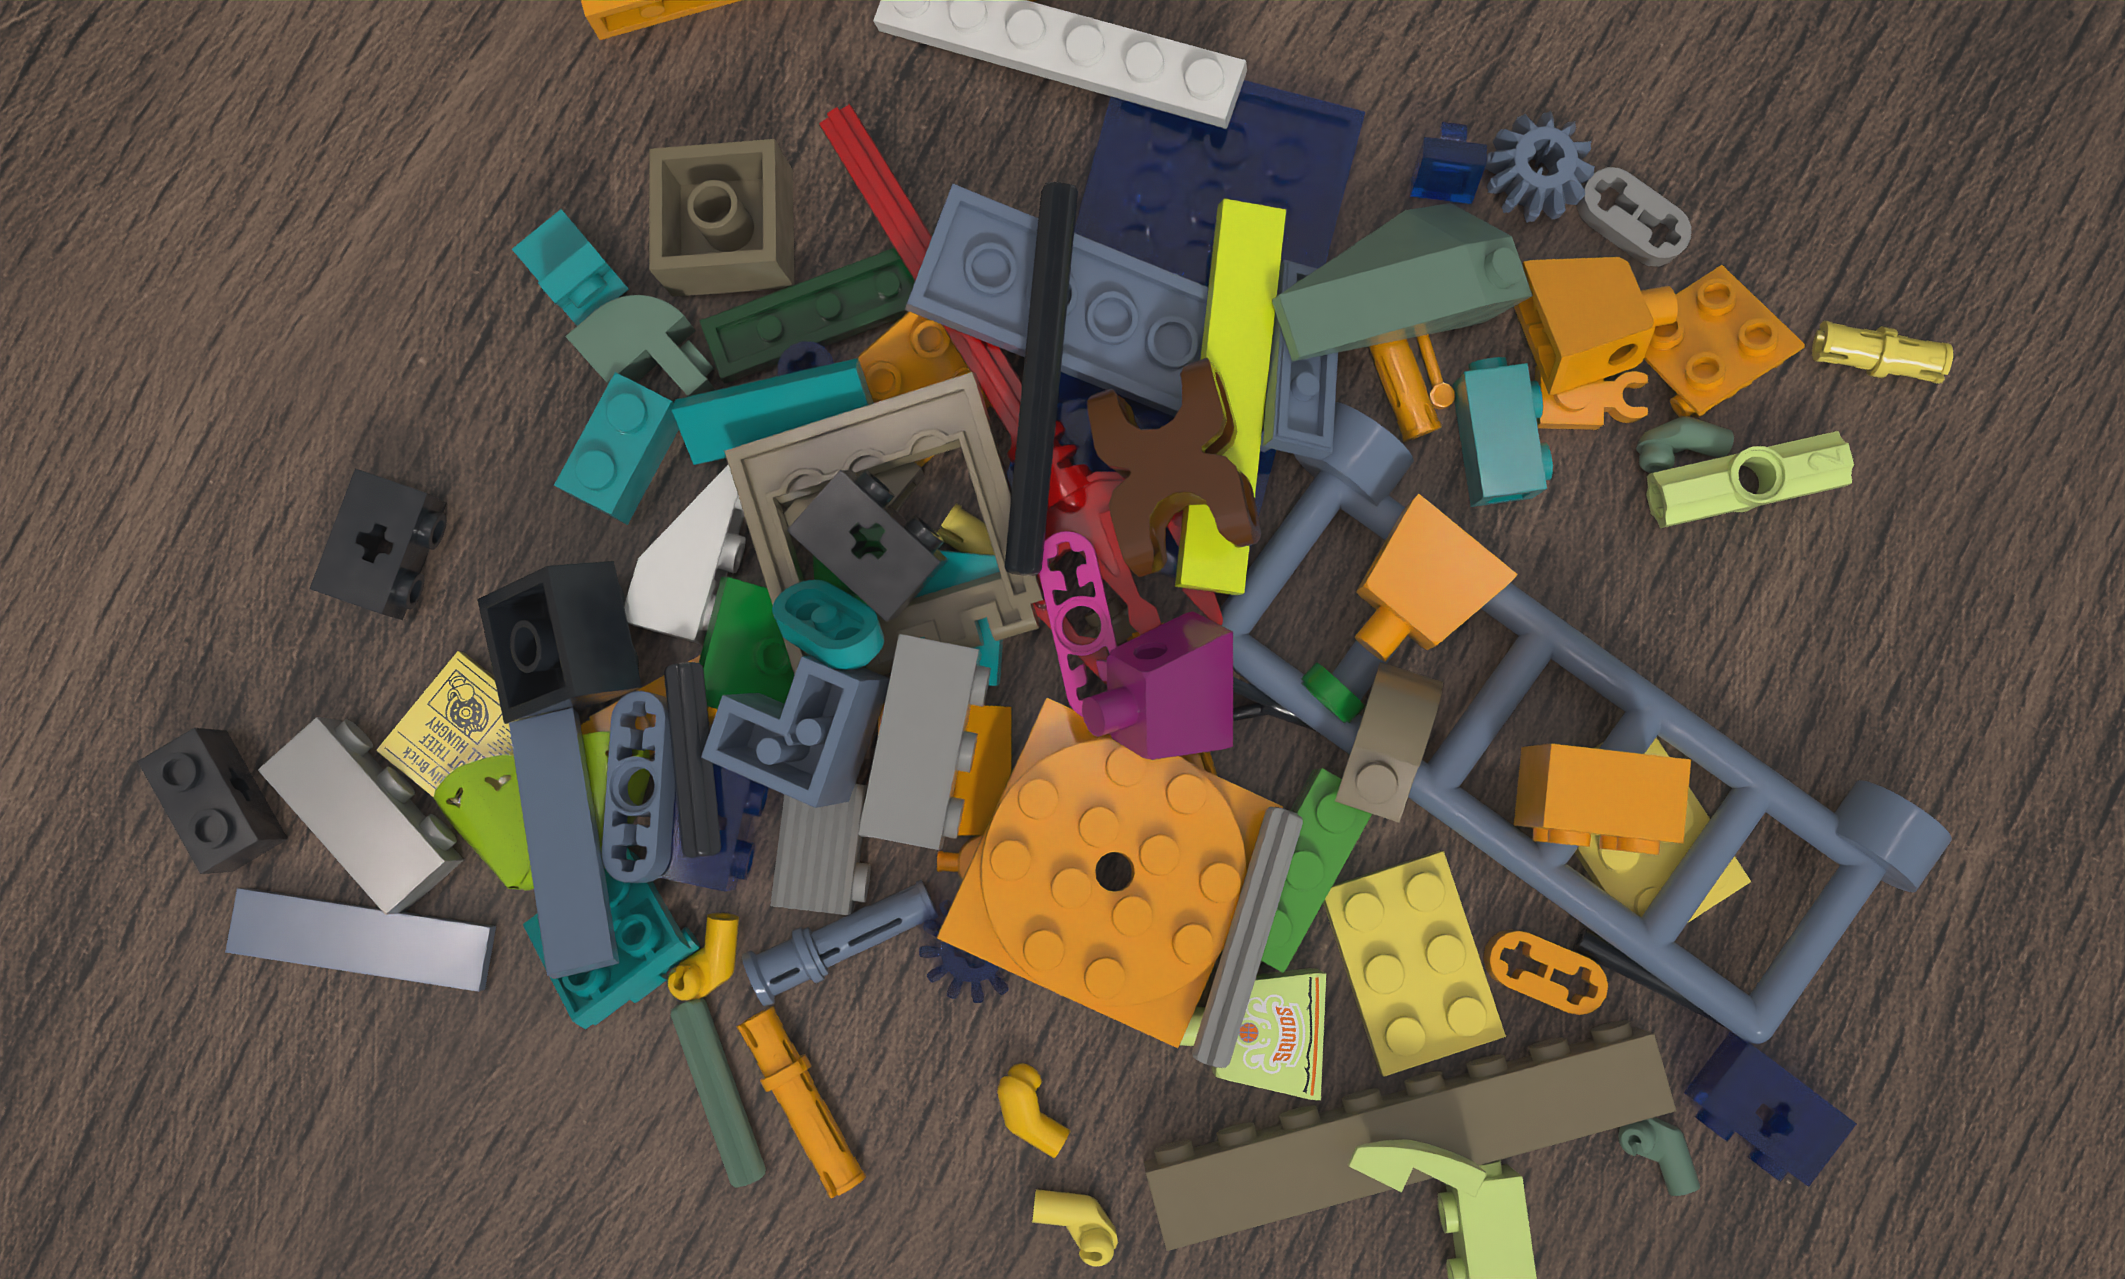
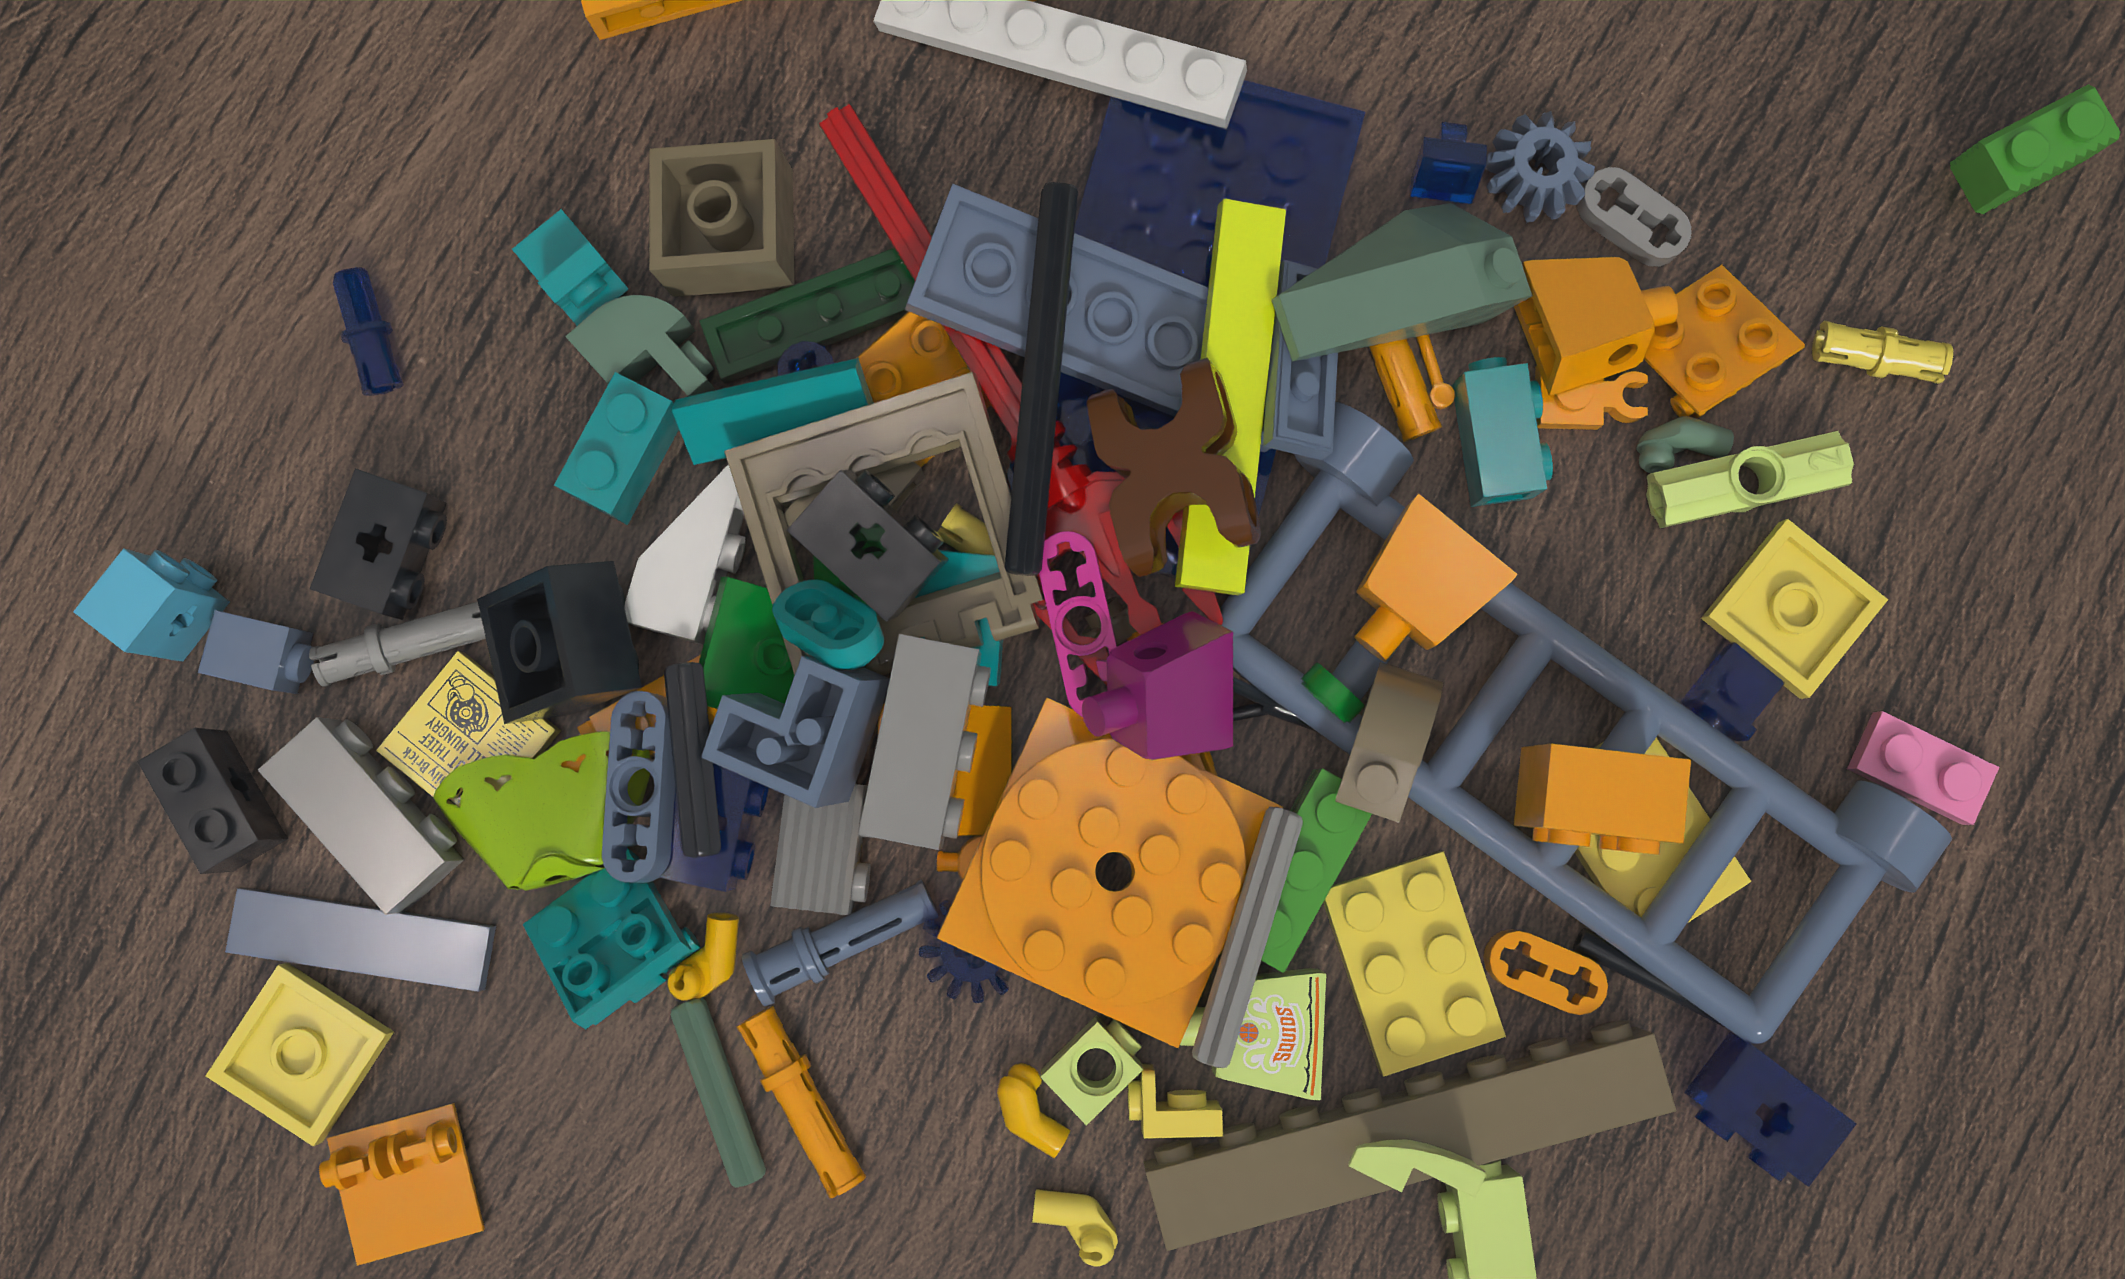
sand blue tile [509,708,619,979] -> none
sand green arm [1618,1117,1701,1196] -> none
none -> medium azure brick [73,548,230,662]
none -> sand blue brick [198,610,314,694]
none -> light yellow plate [206,963,394,1146]
none -> light grey pin [309,602,486,687]
none -> light orange hinge [319,1103,485,1266]
none -> clear blue axle [333,267,404,396]
none -> yellowish green brick [1041,1015,1143,1125]
none -> light yellow bracket [1128,1064,1223,1139]
none -> clear blue bracket [1680,642,1785,742]
none -> light yellow plate [1701,519,1888,699]
none -> bright pink plate [1847,711,1999,825]
none -> bright green brick [1950,84,2120,214]

